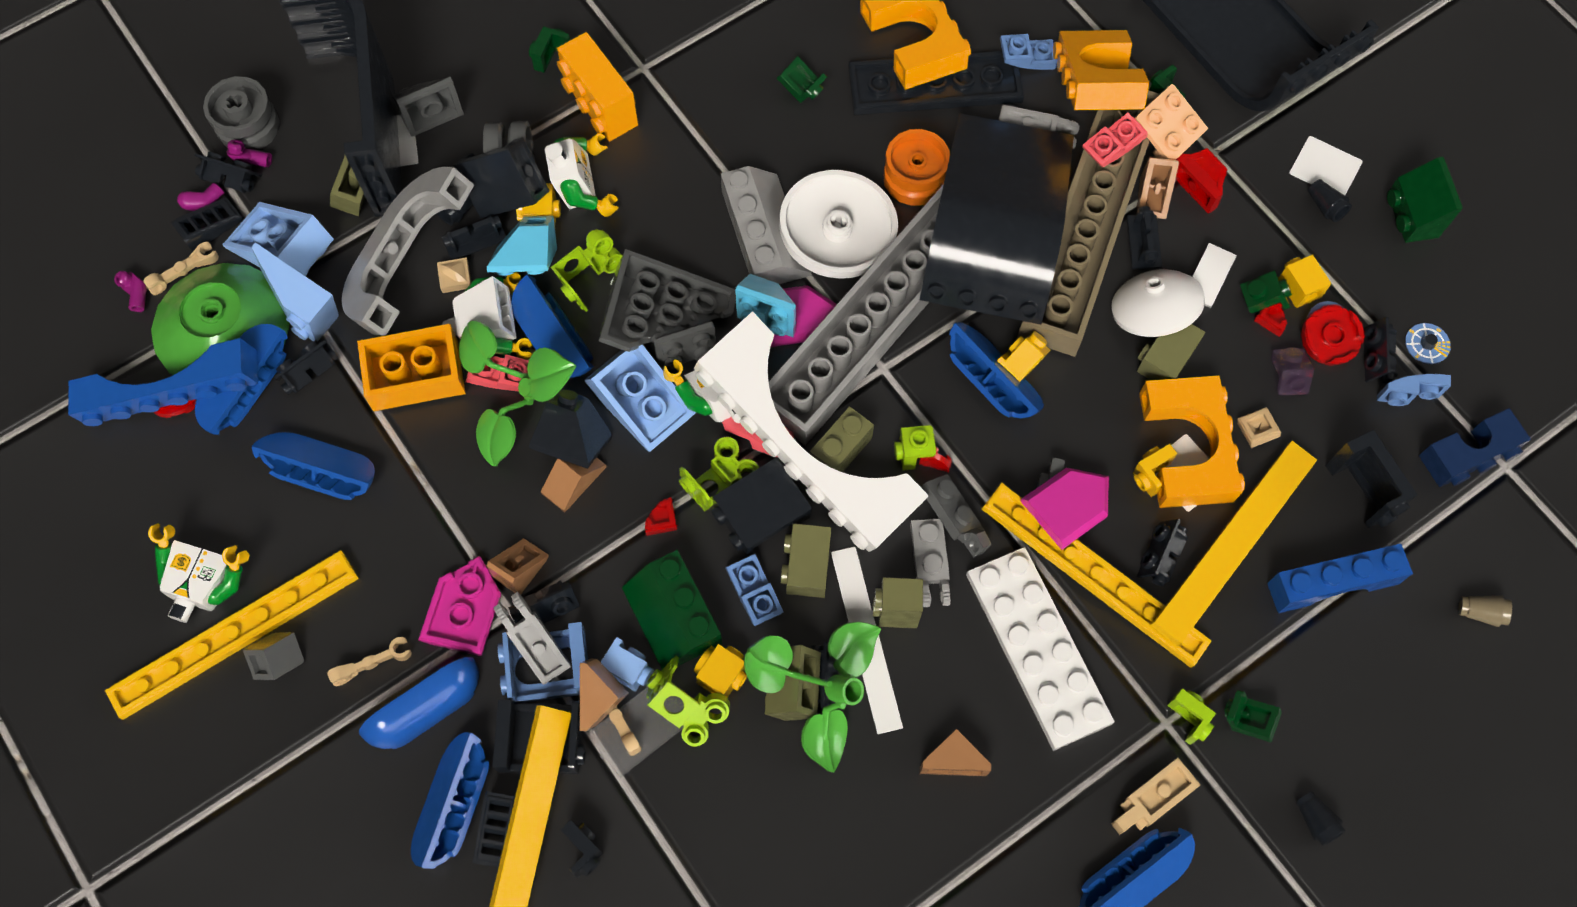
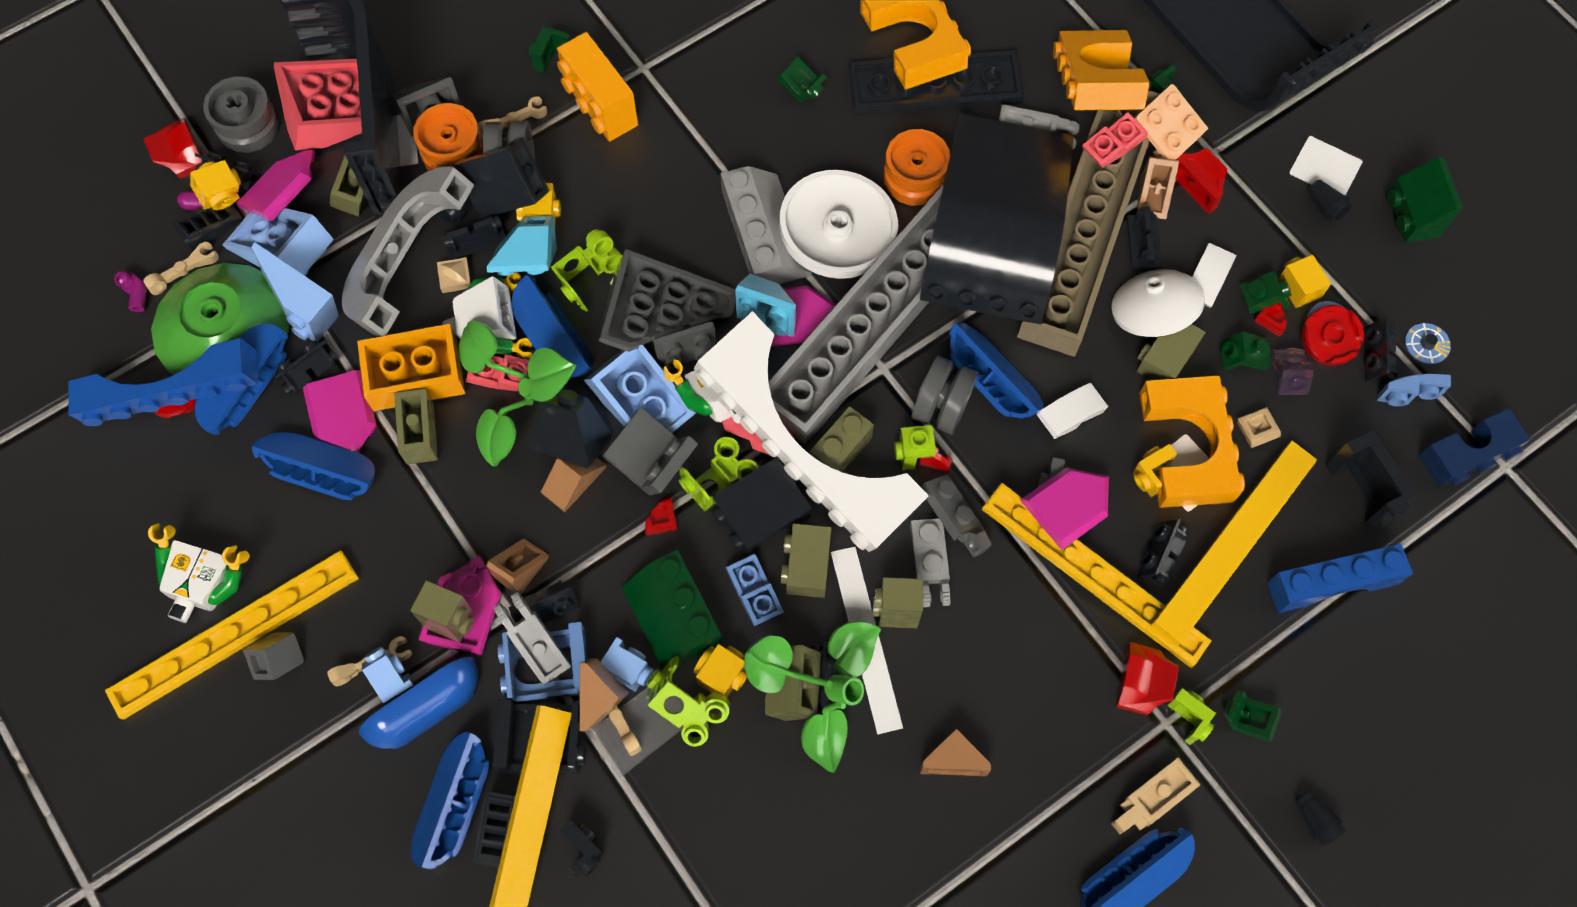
magenta arm [226,140,272,168] -> none
torso [545,133,619,217] -> none
white plate [966,547,1115,751] -> none
yellow brick [997,331,1051,382] -> none
medium blue slope [1000,34,1057,70] -> none
dark tan cone [1458,595,1512,627] -> none
none -> red slope [143,117,202,179]
none -> yellow brick [190,160,241,210]
none -> dark pink tile [237,149,315,221]
none -> coral slope [274,59,362,151]
none -> dark pink tile [303,370,377,454]
none -> light blue brick [362,646,413,703]
none -> olive brick [394,389,438,465]
none -> olive brick [410,581,475,643]
none -> orange wheel [413,103,483,171]
none -> tan piece [478,96,547,139]
none -> dark grey bracket [603,408,698,495]
none -> dark grey wheel [912,356,979,435]
none -> white slope [1037,383,1109,439]
none -> red slope [1116,642,1179,716]
none -> dark green bracket [1220,331,1272,371]

